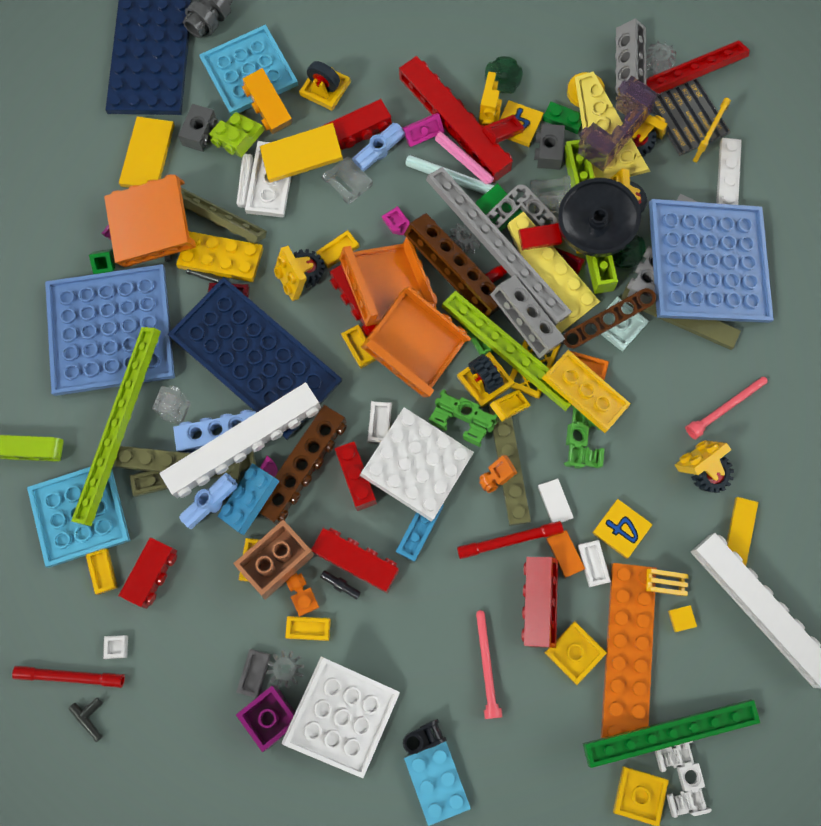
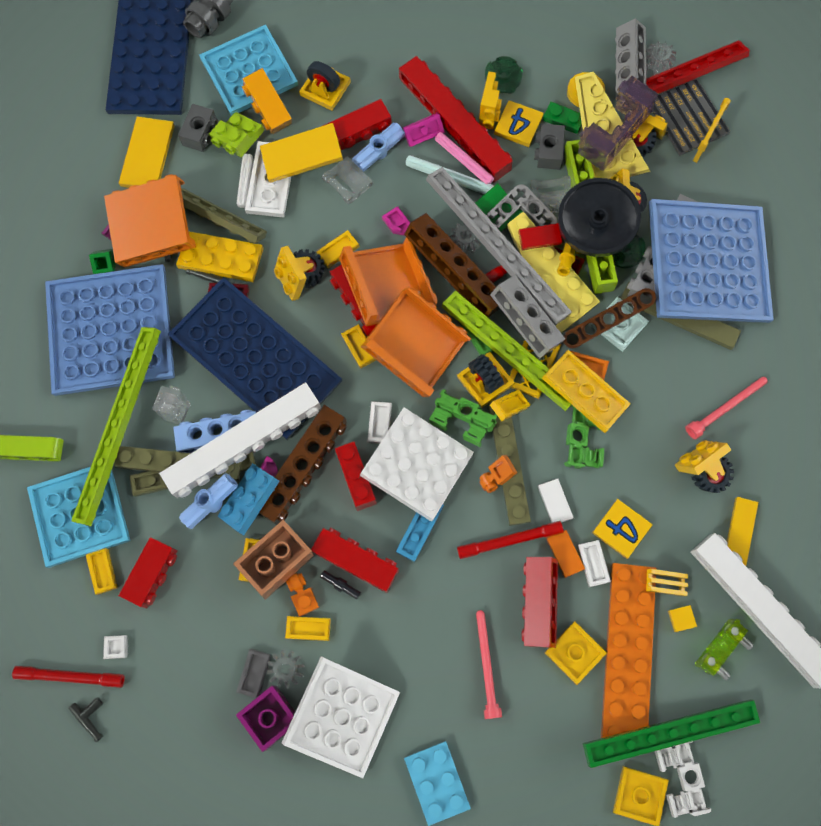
black piece [403,719,447,754] -> none
red tile [483,114,525,144] -> none
white plate [717,138,741,205] -> none
none -> yellow axle [557,242,576,276]
none -> clear neon green piece [695,619,753,680]

